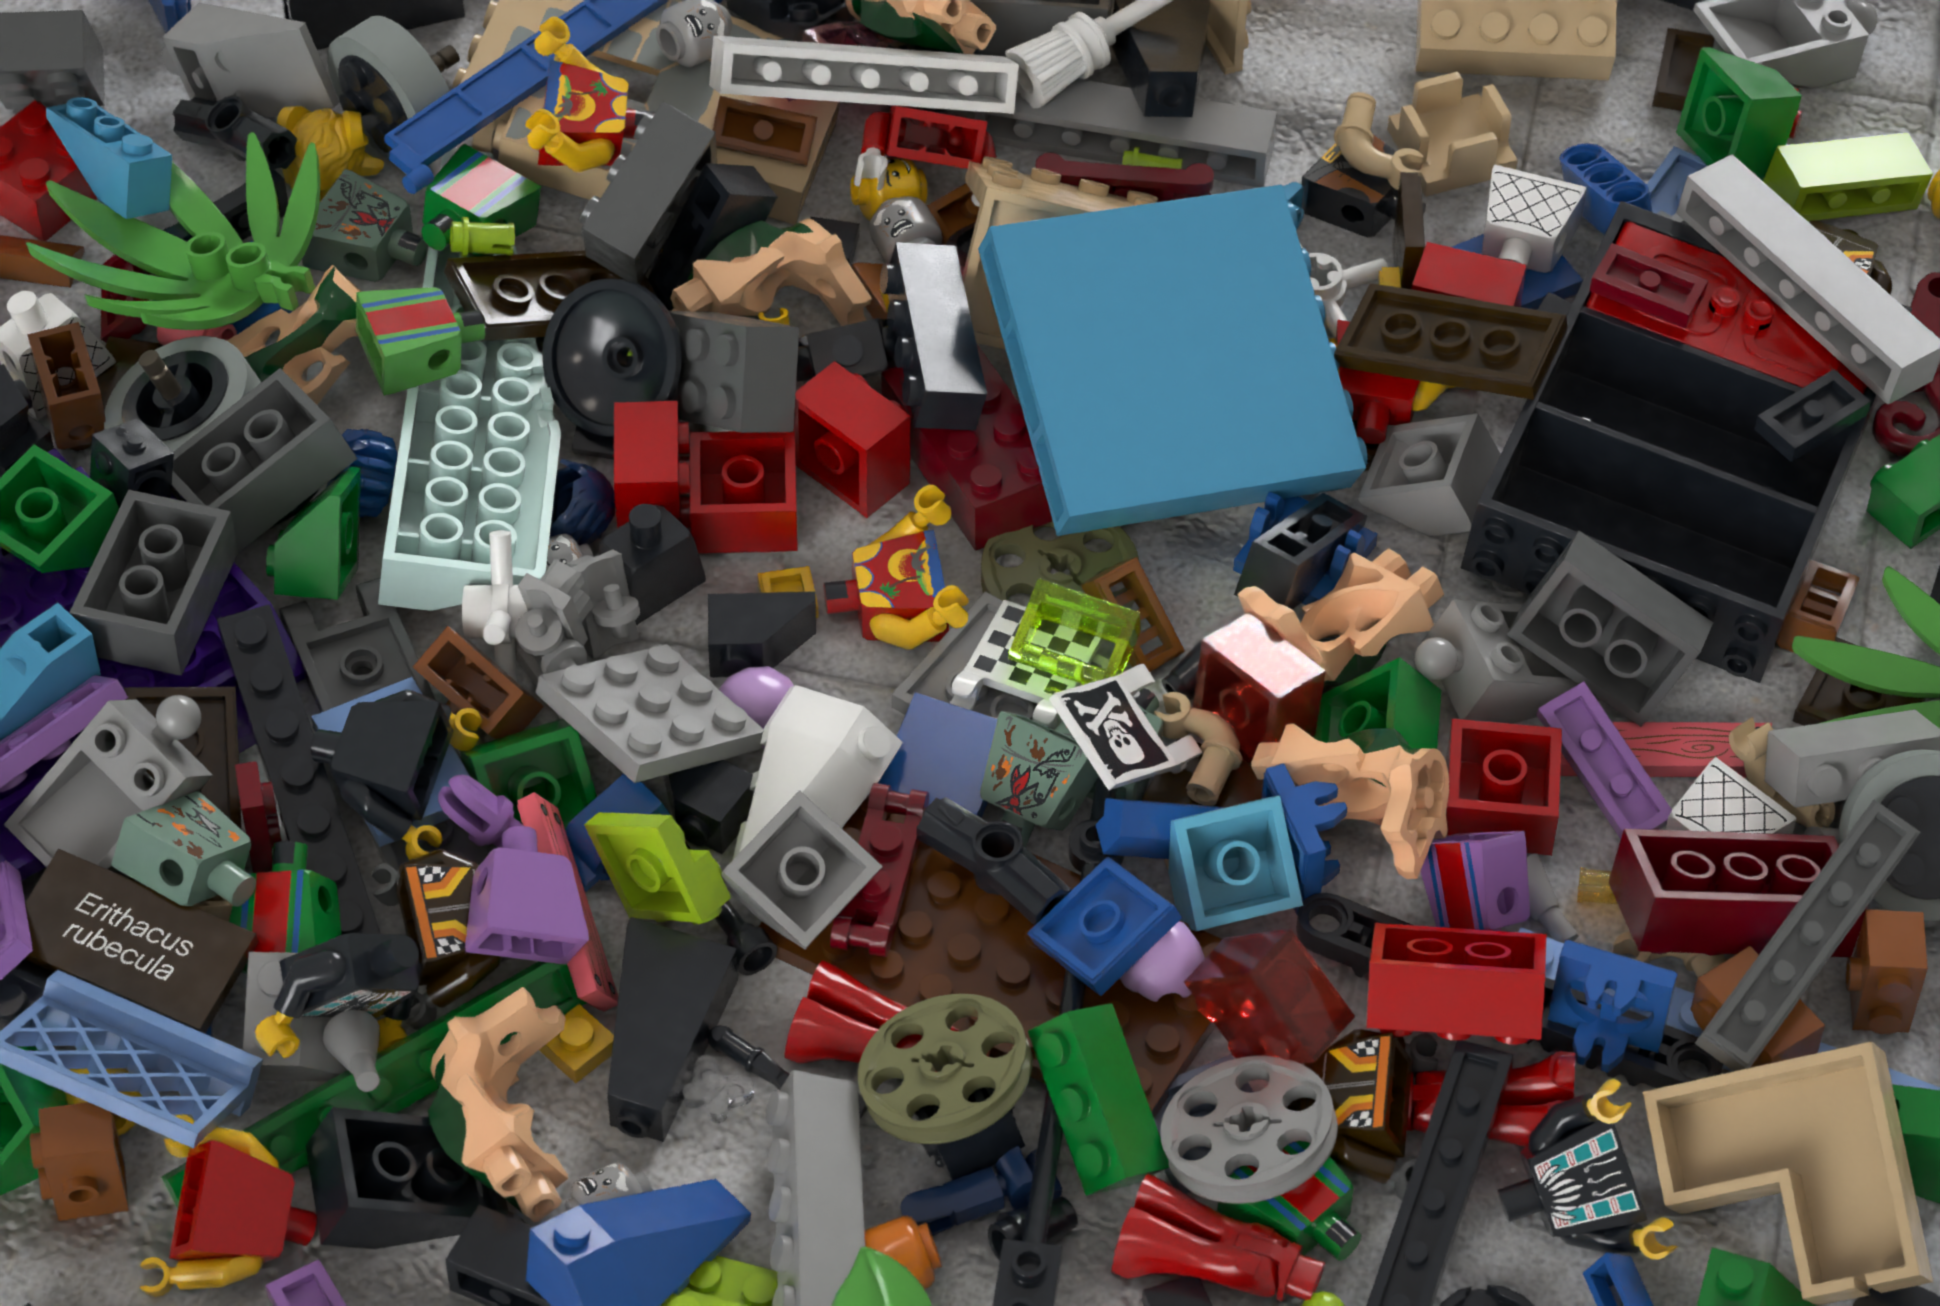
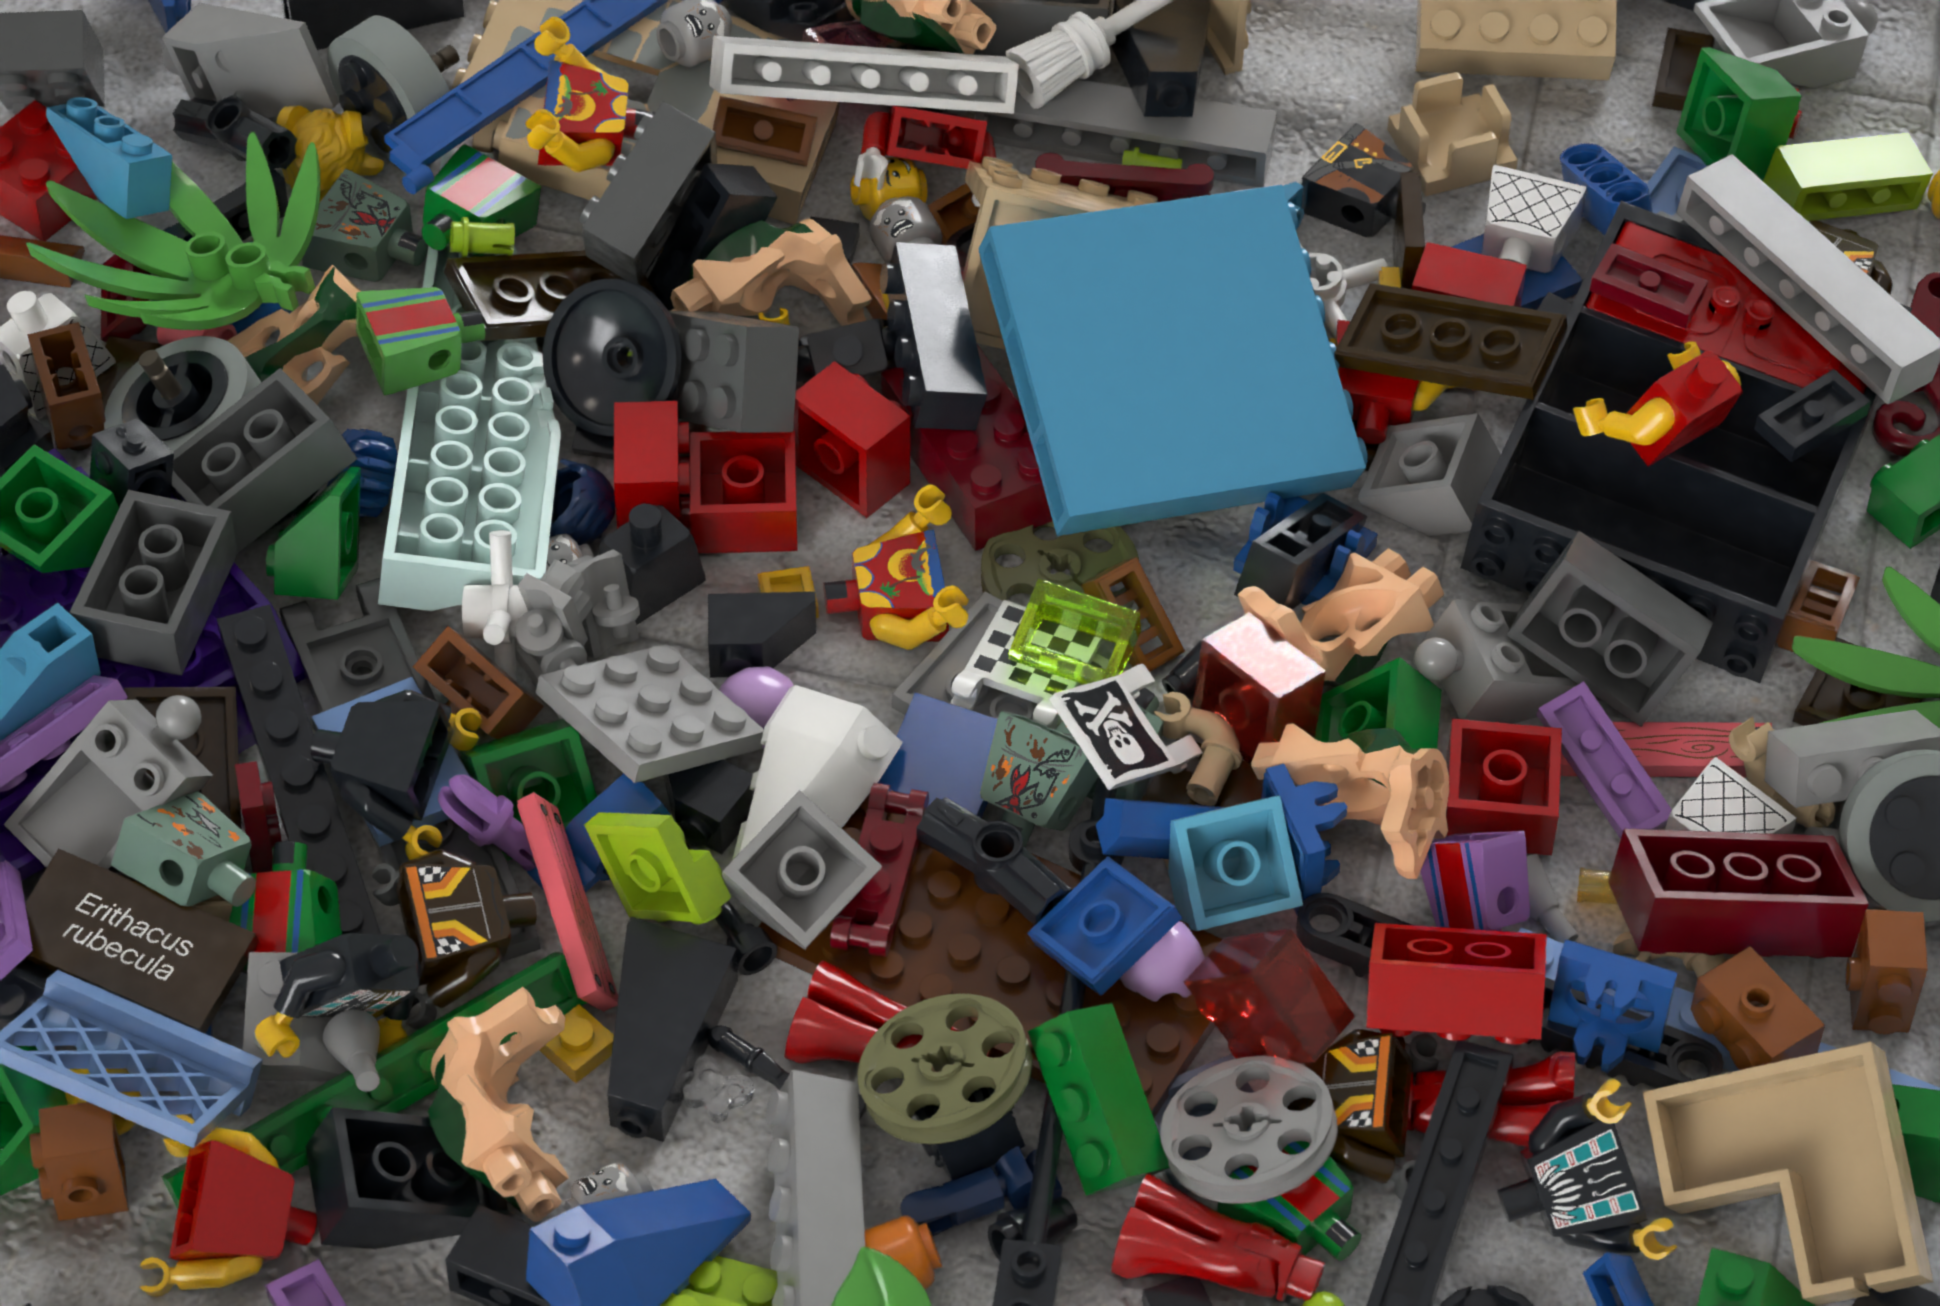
medium lavender torso [465,826,589,964] -> none
tan piece [1334,92,1424,190] -> none
dark grey tile [1695,799,1921,1072] -> none
none -> red torso [1573,341,1742,466]

